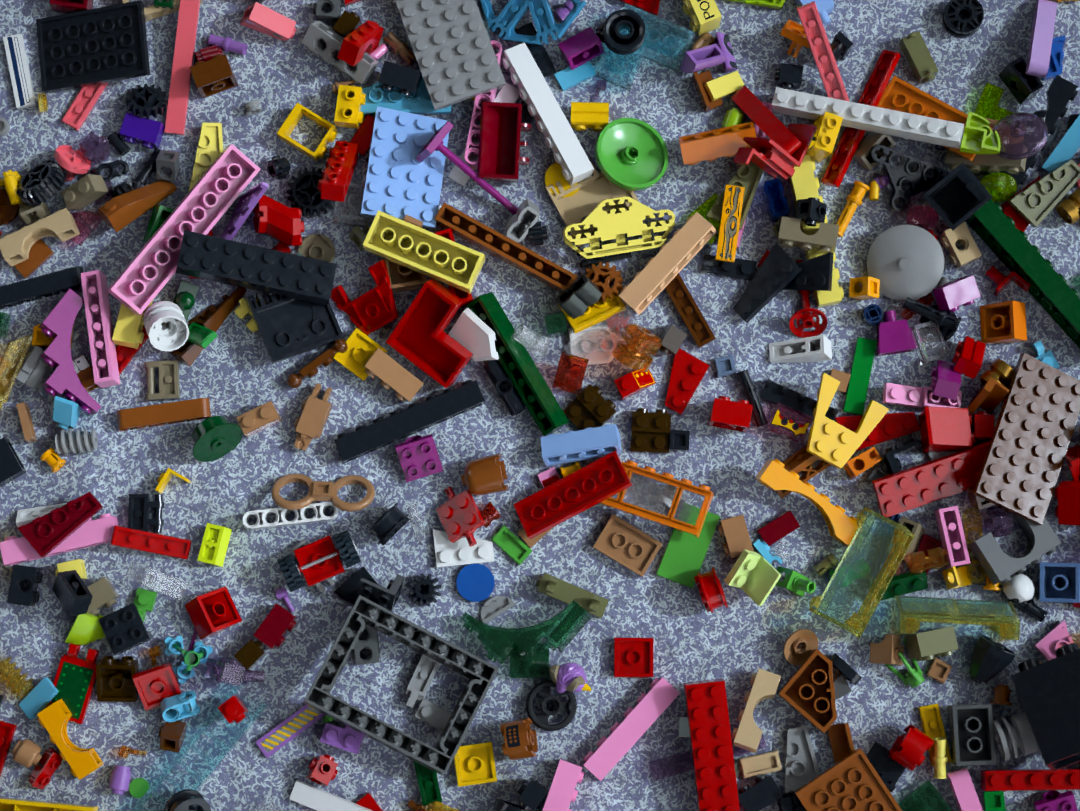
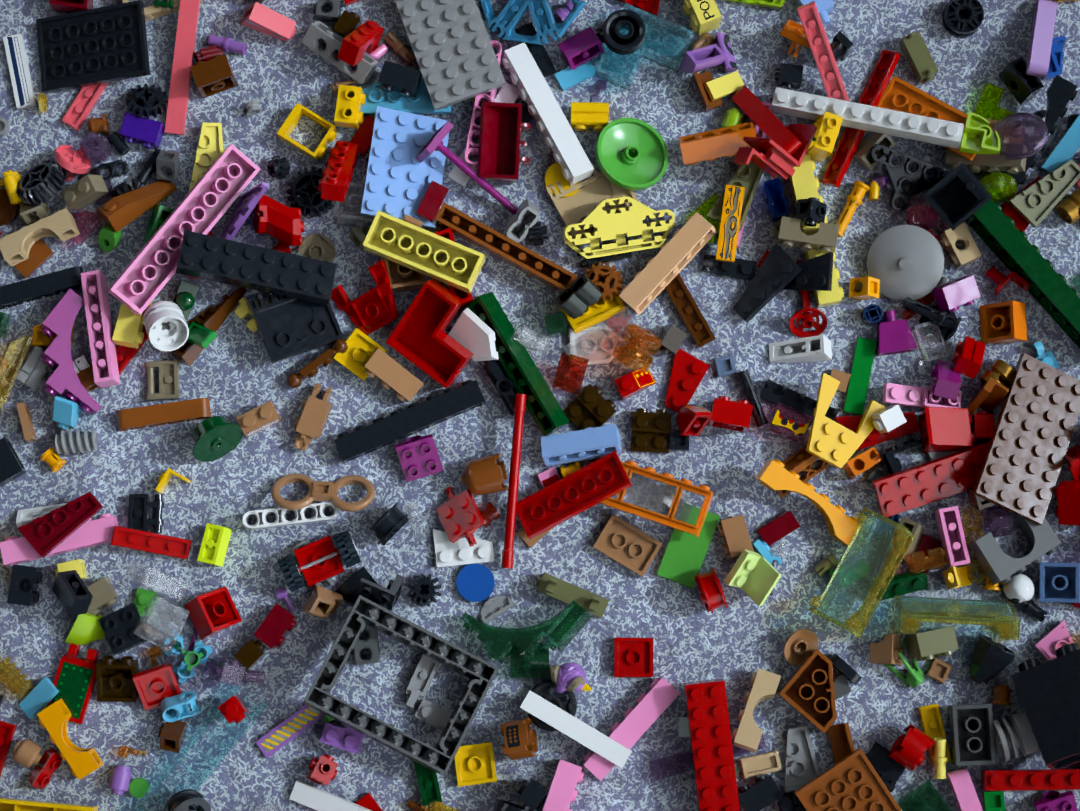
bright green tile [491,525,532,565] -> none
bright green bracket [776,566,816,596] -> none
none -> dark orange brick [87,114,110,135]
none -> bright green piece [98,225,122,252]
none -> clear brick [134,593,190,652]
none -> medium nougat brick [303,585,343,619]
none -> dark red tile [415,180,449,223]
none -> red piece [501,394,527,569]
none -> white tile [520,691,632,768]
none -> red slope [676,405,713,436]
none -> white brick [872,405,907,433]

